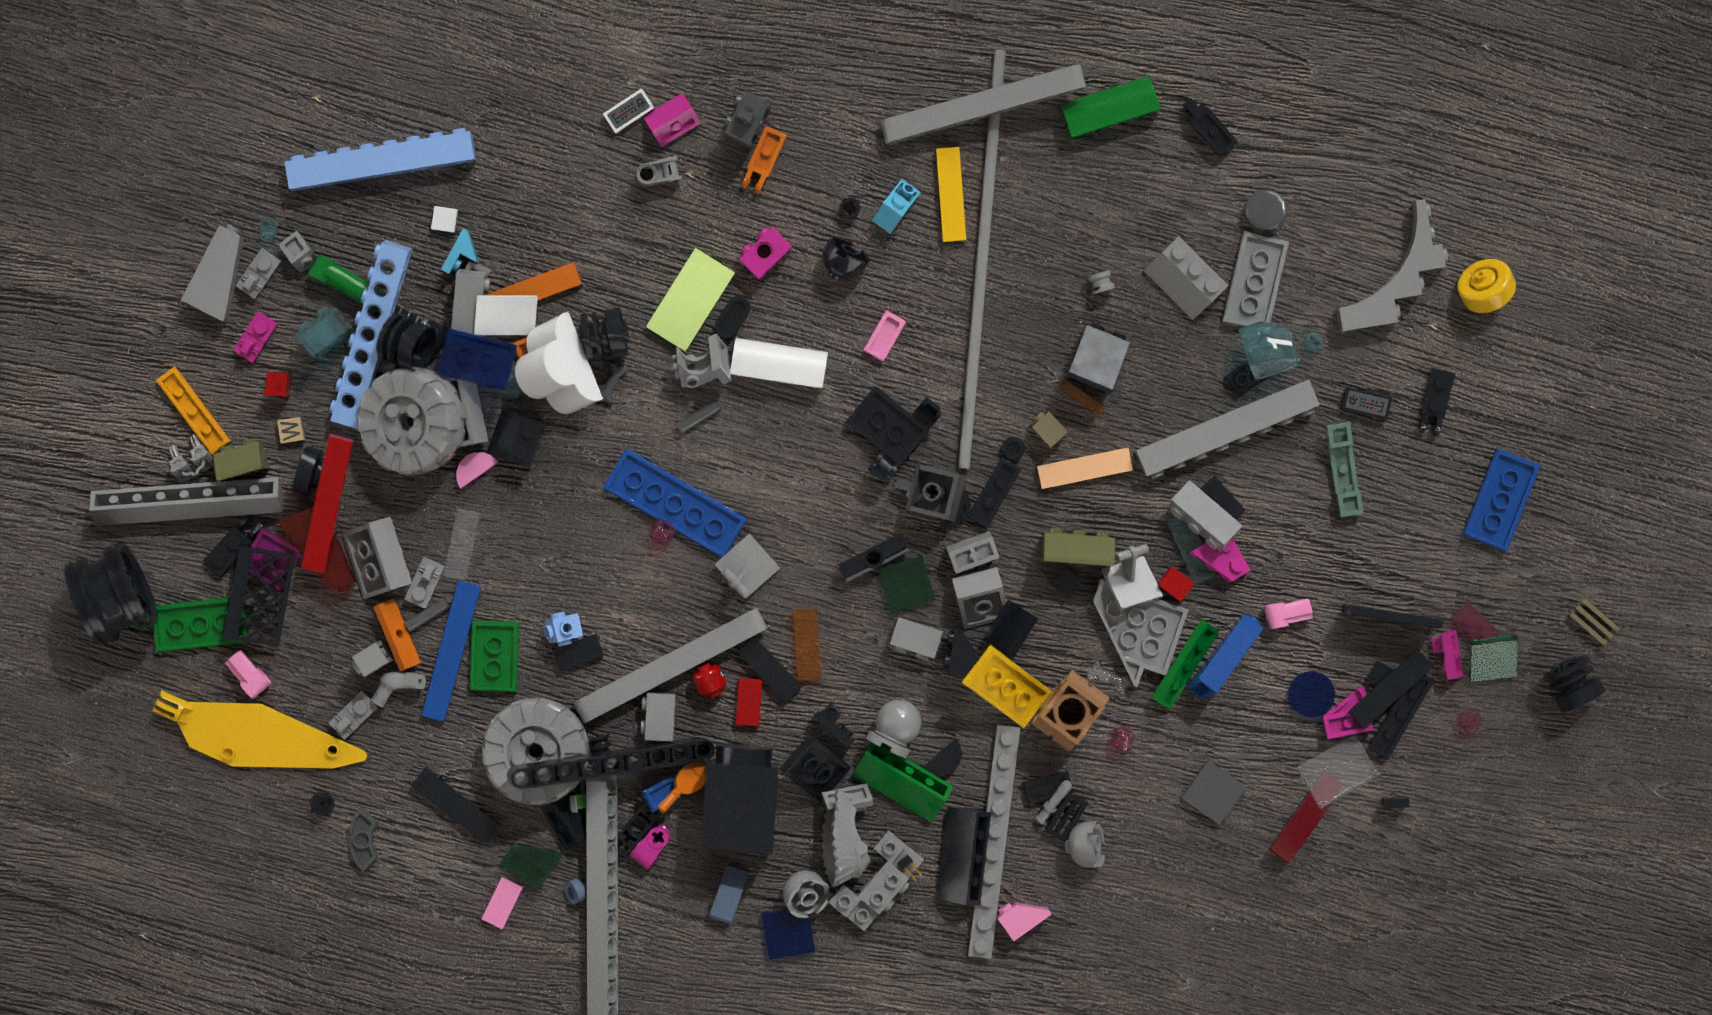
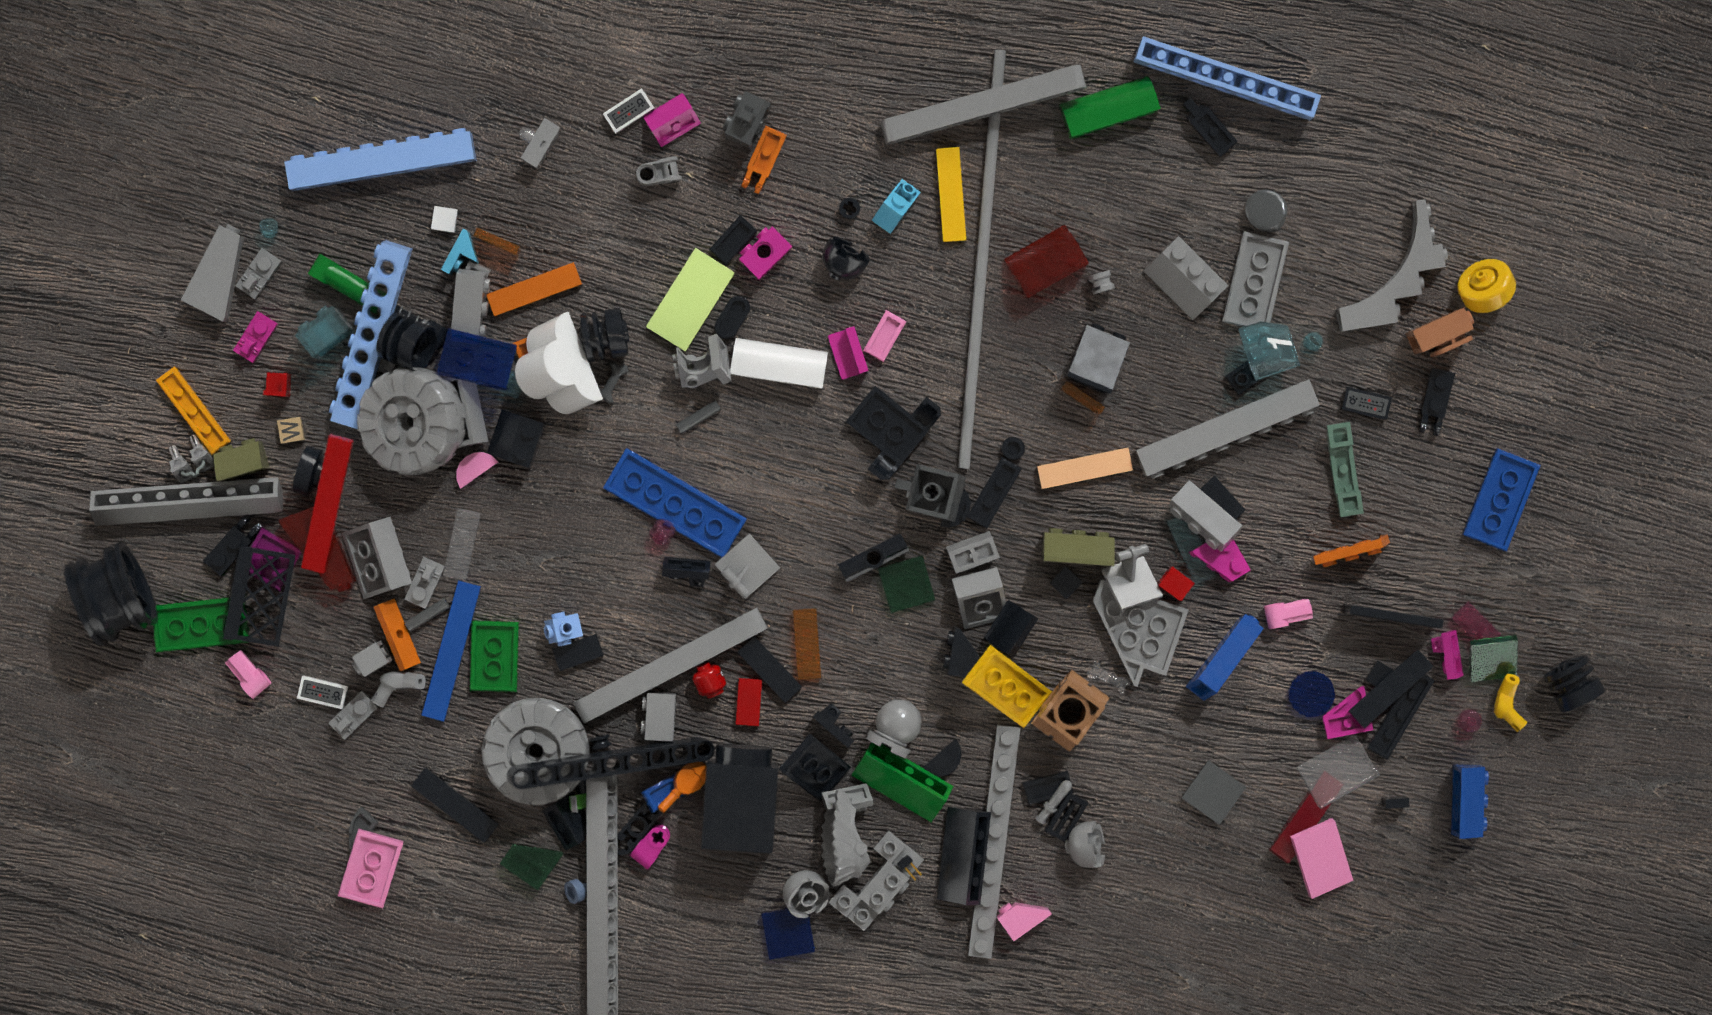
yellow wing [152,690,367,768] -> none
light grey bracket [278,231,317,273] -> none
black tile [310,791,335,816] -> none
white sticker [474,295,538,335] -> none
bright pink tile [482,876,523,929] -> none
sand blue slope [709,865,749,924] -> none
light grey brick [889,617,943,661] -> none
dark tan brick [1030,411,1068,448] -> none
clear pink piece [1110,726,1135,752] -> none
green plate [1152,619,1220,710] -> none
dark tan tile [1568,598,1620,646] -> none
none -> tile [297,675,349,709]
none -> bright pink tile [338,829,403,909]
none -> clear orange tile [473,227,522,256]
none -> light grey piece [518,118,562,170]
none -> black hinge [662,557,711,587]
none -> black tile [709,215,758,266]
none -> dark pink panel [828,326,868,379]
none -> clear red slope [1004,225,1089,300]
none -> light blue brick [1133,36,1321,120]
none -> bright pink tile [1290,818,1353,899]
none -> orange wing [1313,534,1390,567]
none -> nougat brick [1405,308,1474,357]
none -> blue slope [1451,764,1489,839]
none -> yellow arm [1494,674,1527,732]

